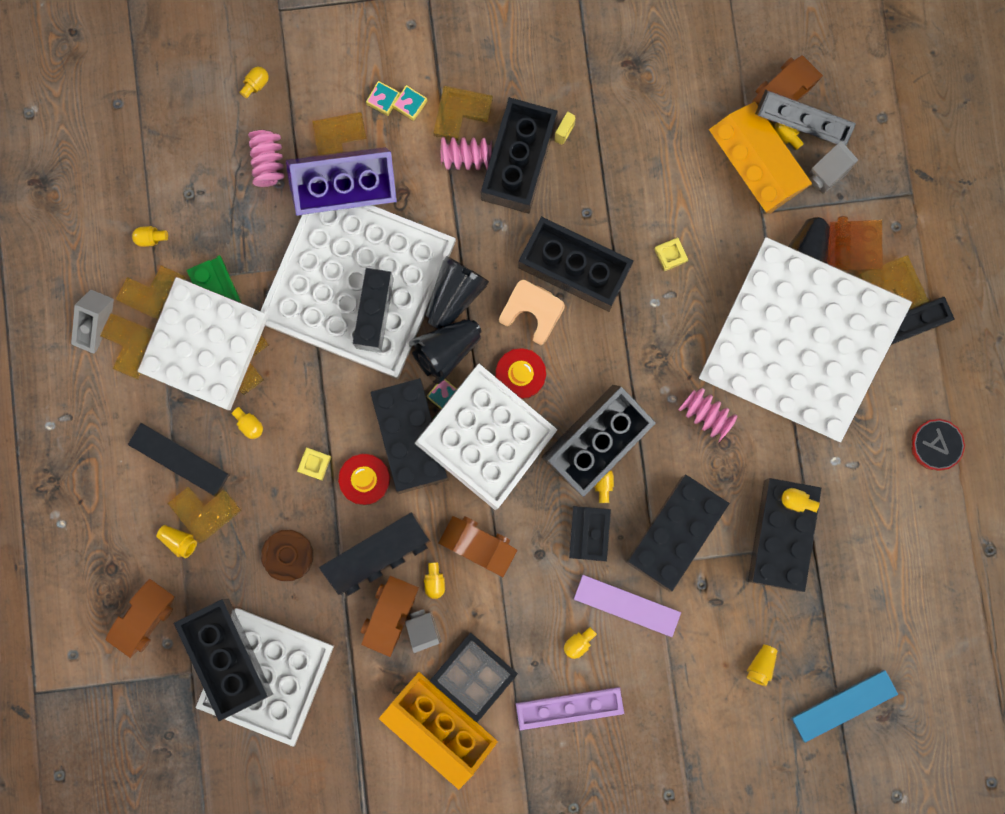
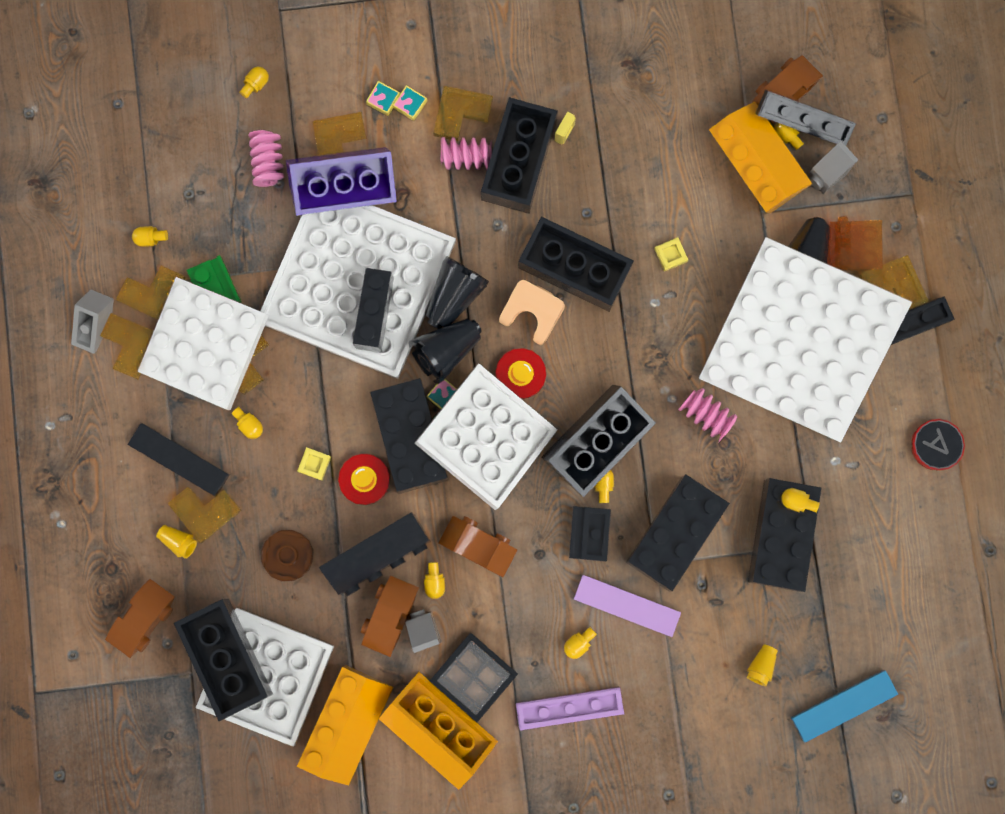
none -> light orange slope [297,665,393,786]

